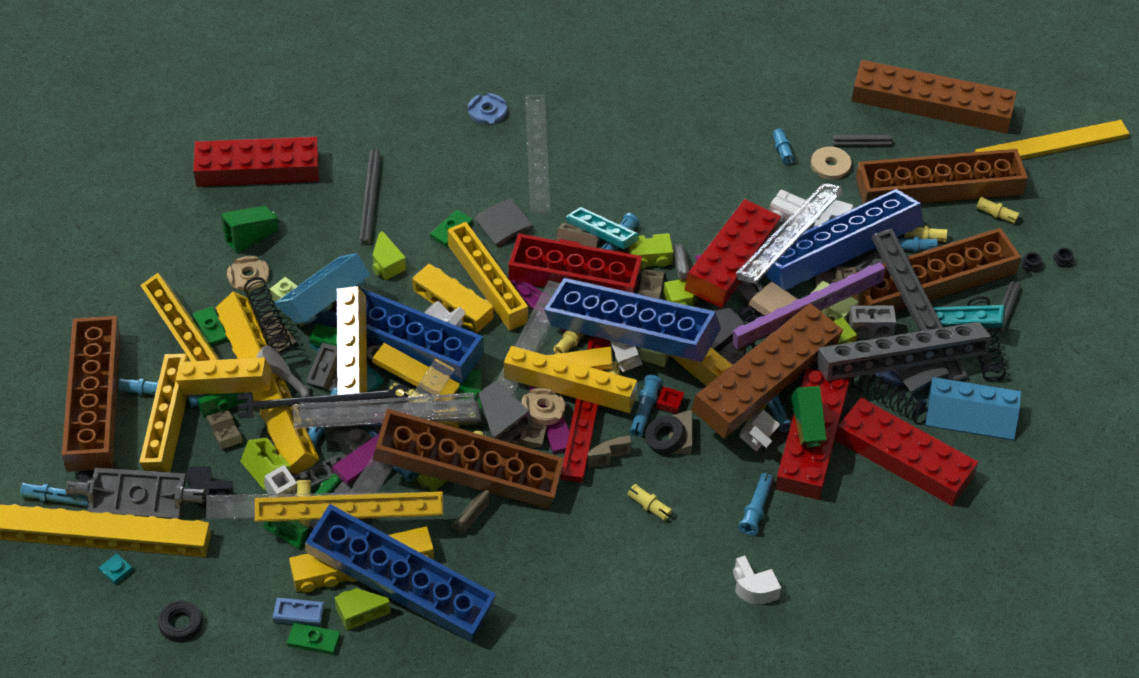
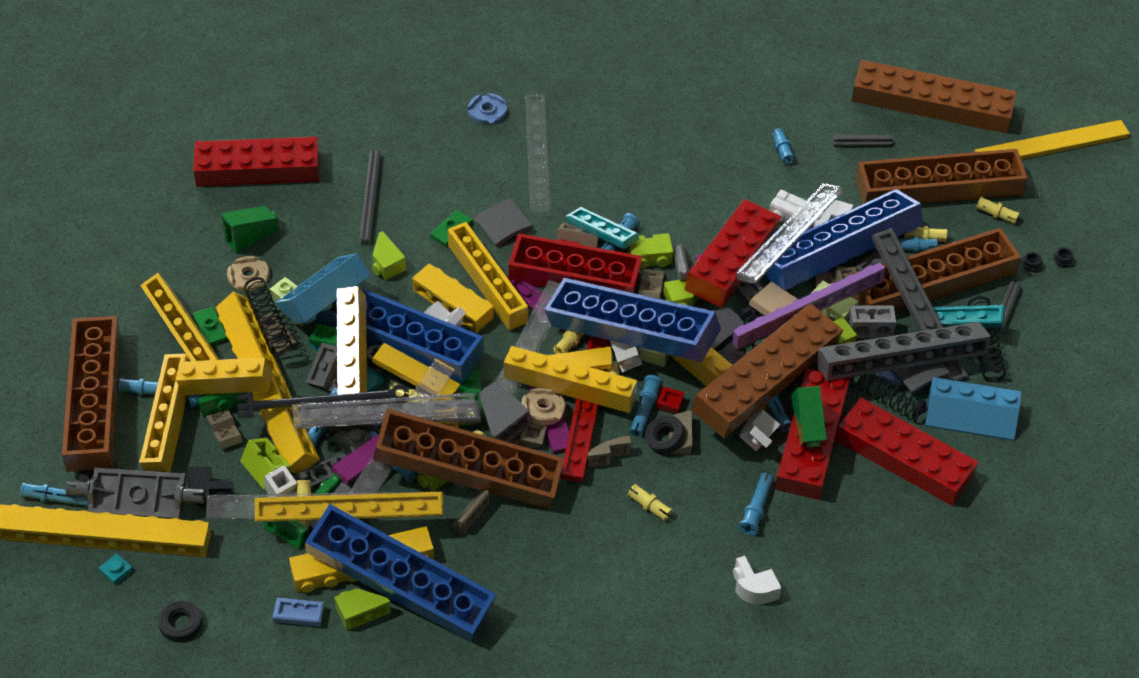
light grey piece [257,346,310,397] -> none
green plate [287,623,340,655] -> none
tan tile [811,147,851,180] -> none

